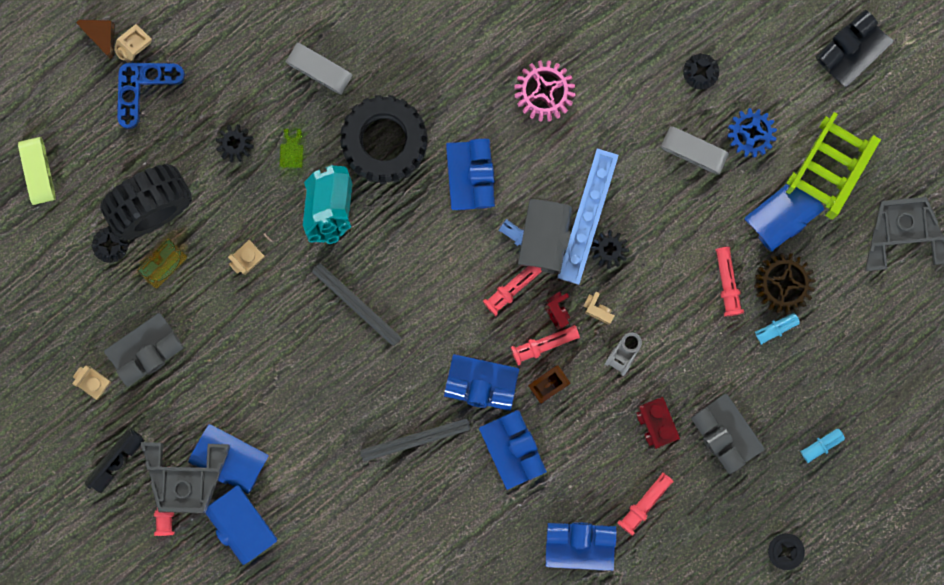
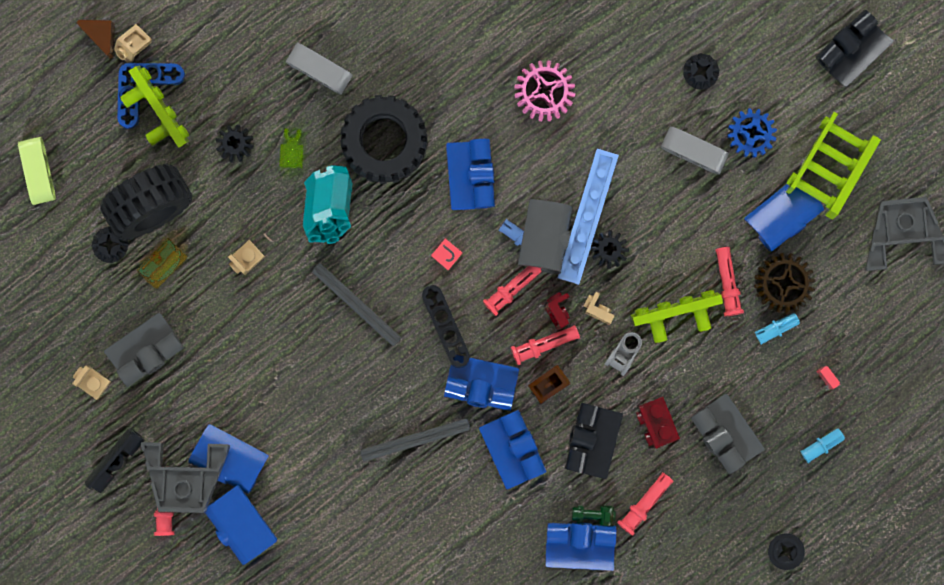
none -> lime plate [120,65,190,148]
none -> black beam [422,285,470,369]
none -> coral tile [431,238,463,270]
none -> black panel [565,403,623,479]
none -> dark green bar [572,505,616,526]
none -> lime plate [630,290,723,343]
none -> coral tile [817,366,840,389]

